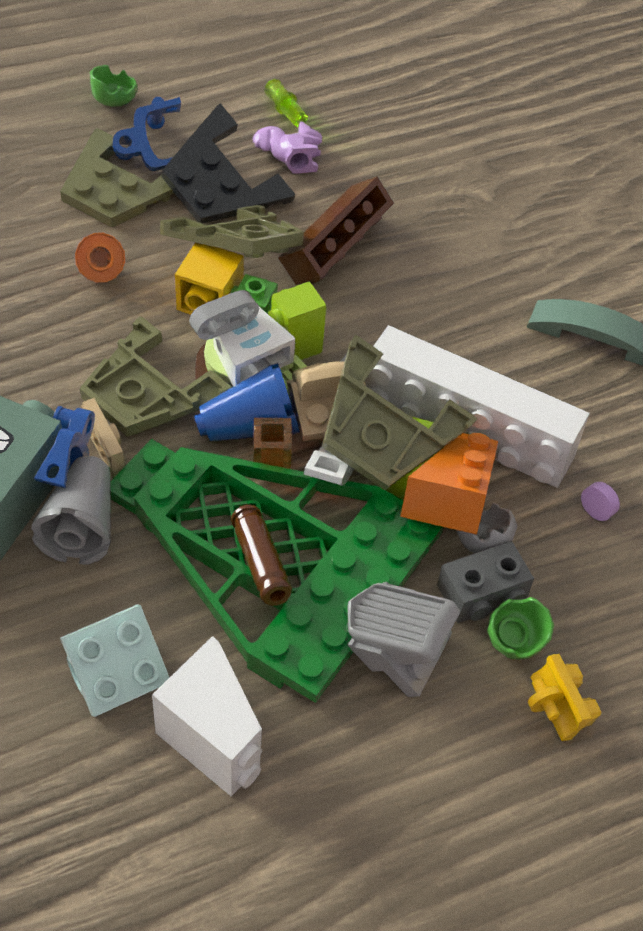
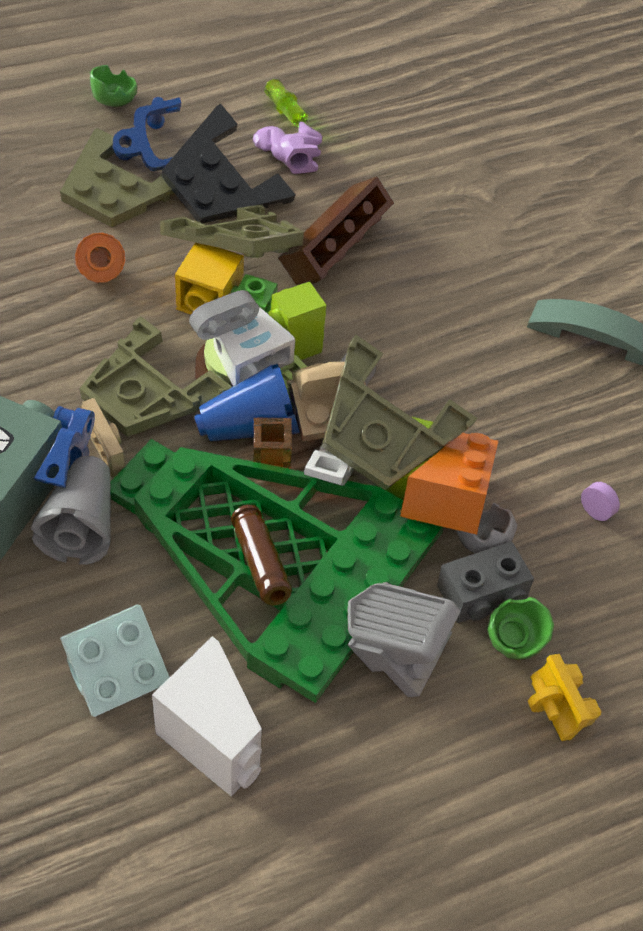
white brick [365,325,589,488] -> none

